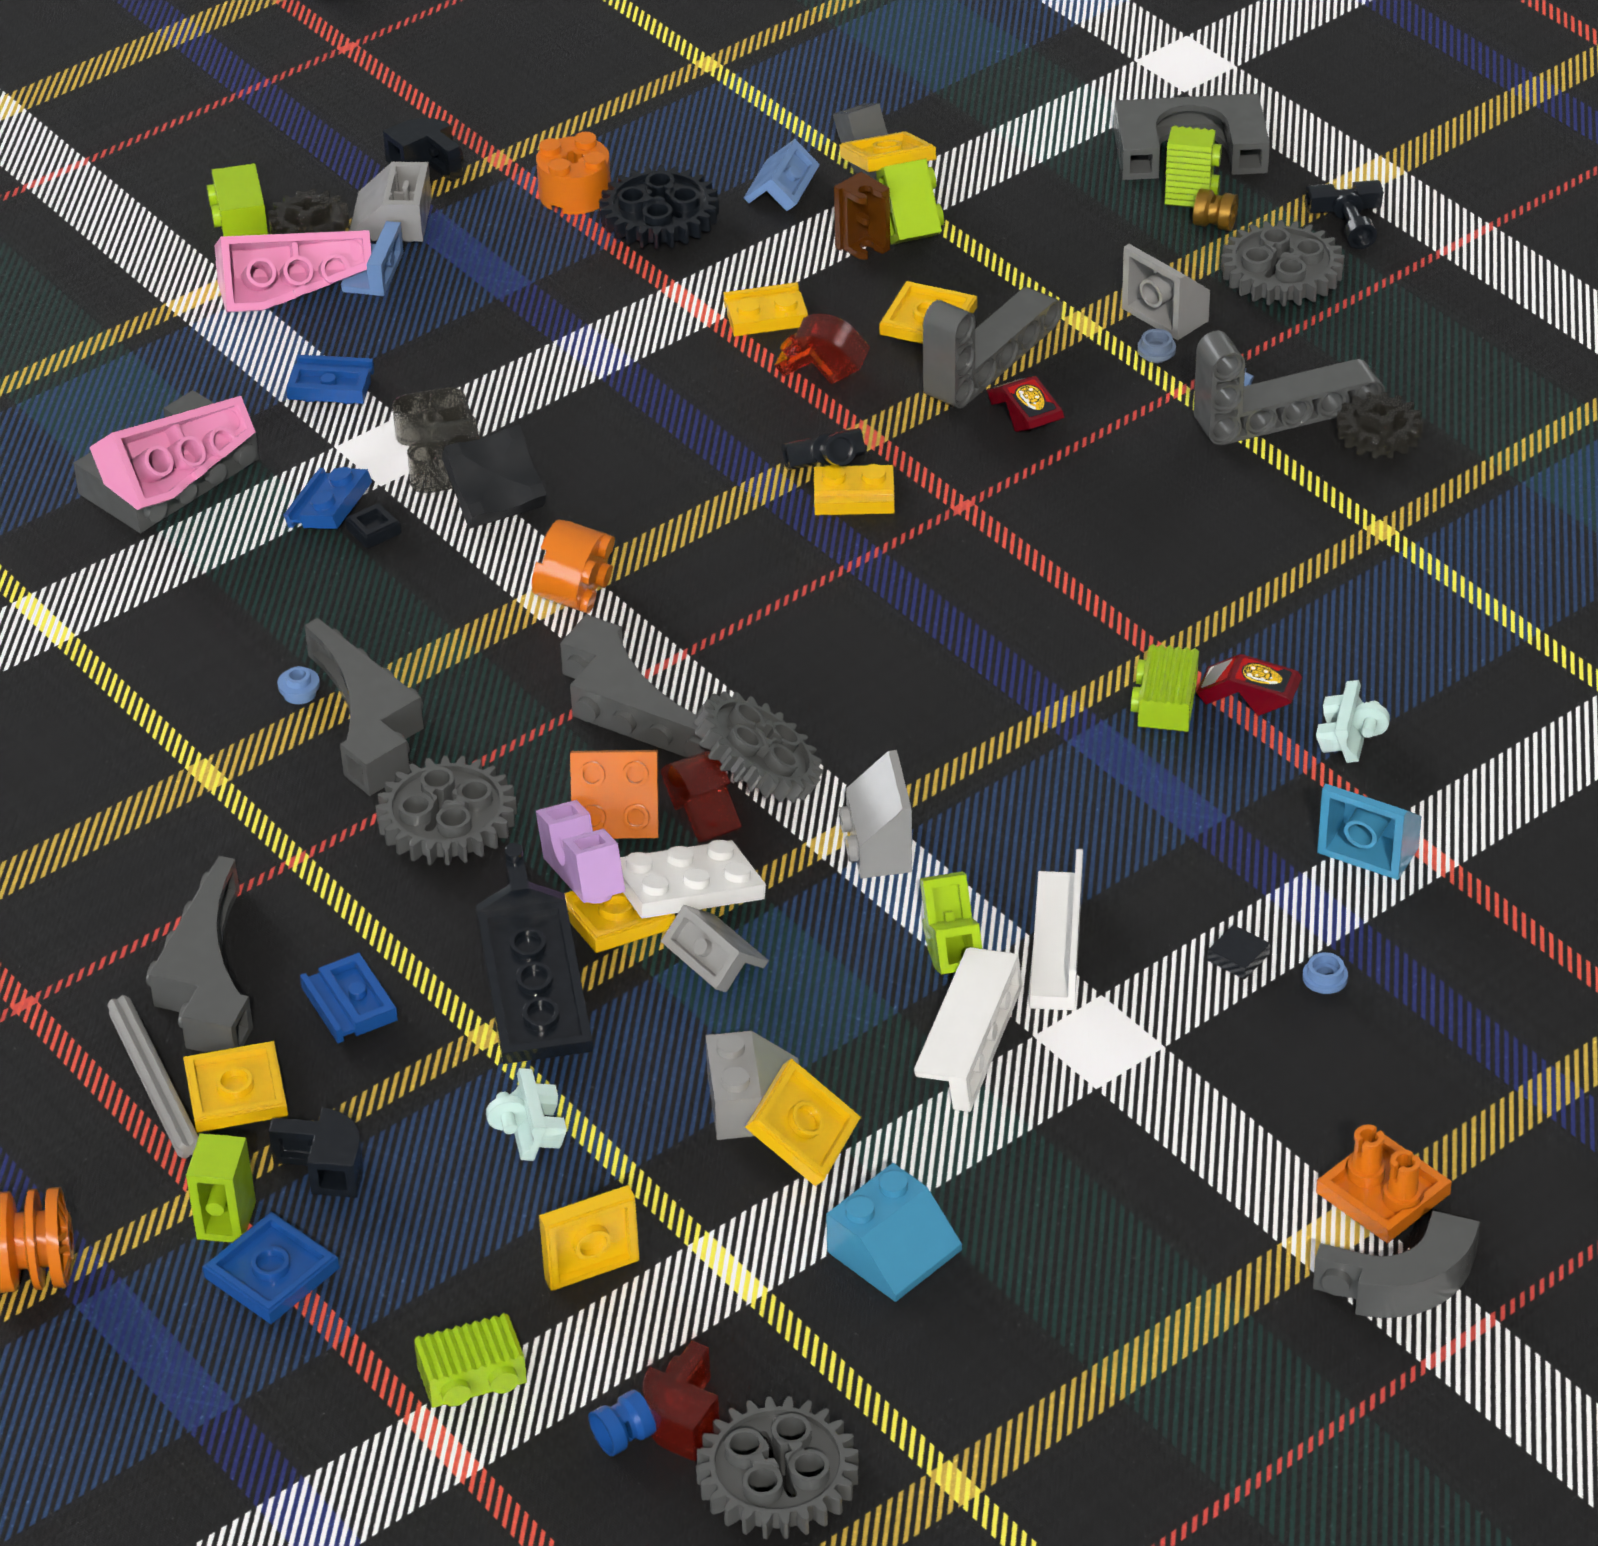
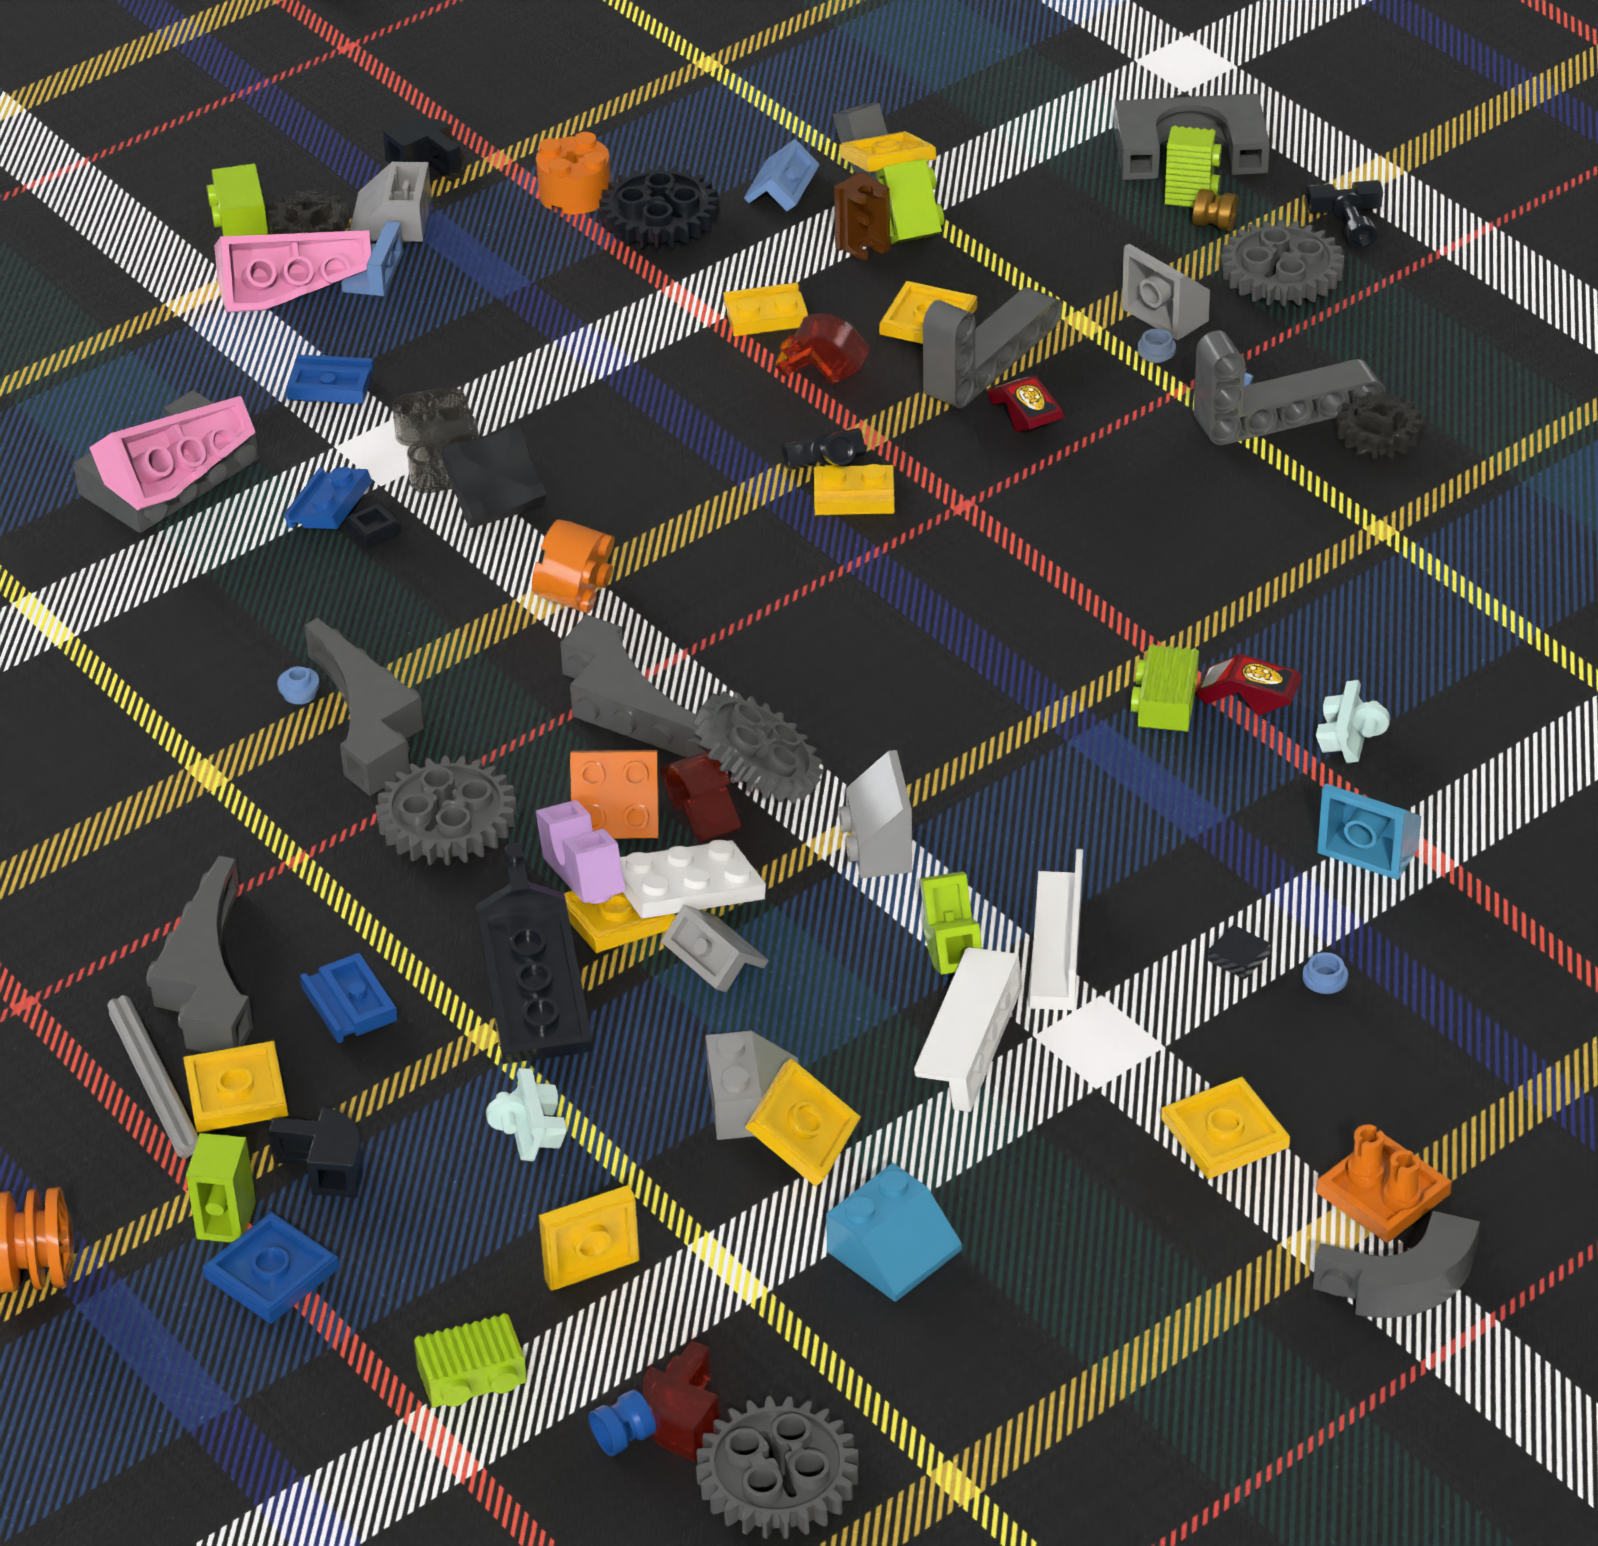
none -> yellow plate [1161,1076,1290,1180]

